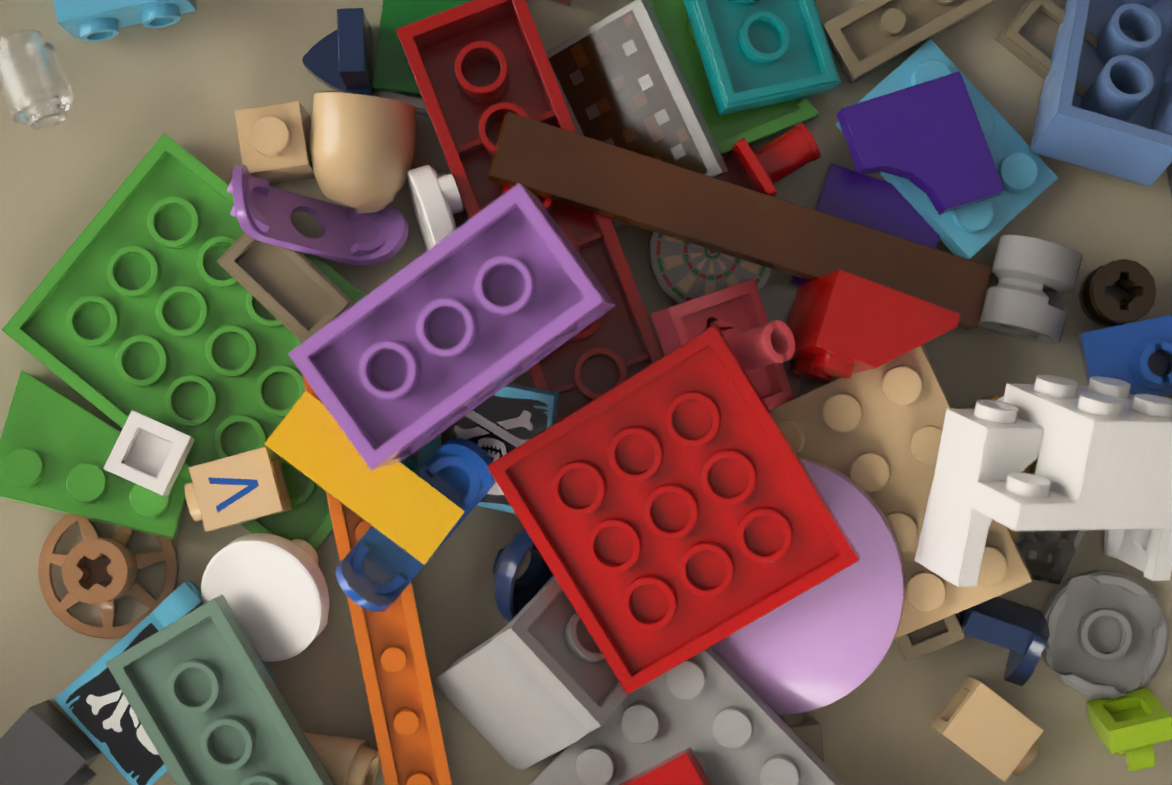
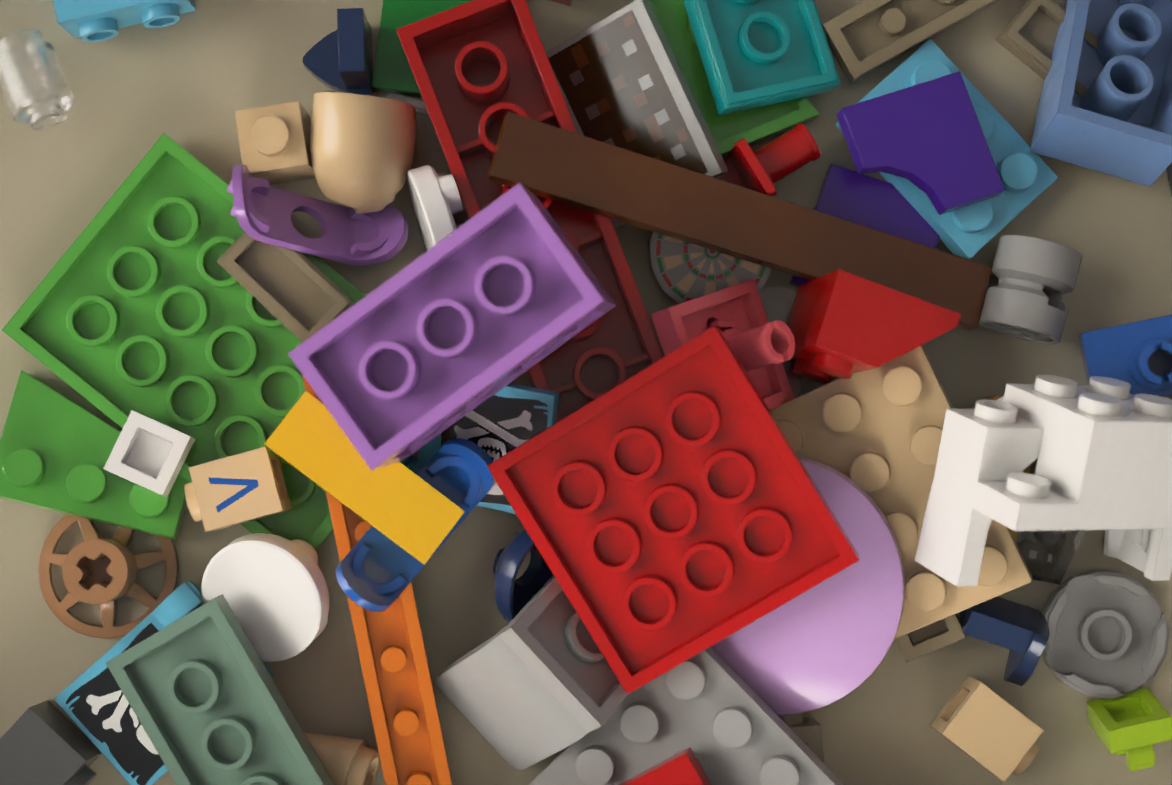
dark brown wheel [1079,259,1157,327] -> none

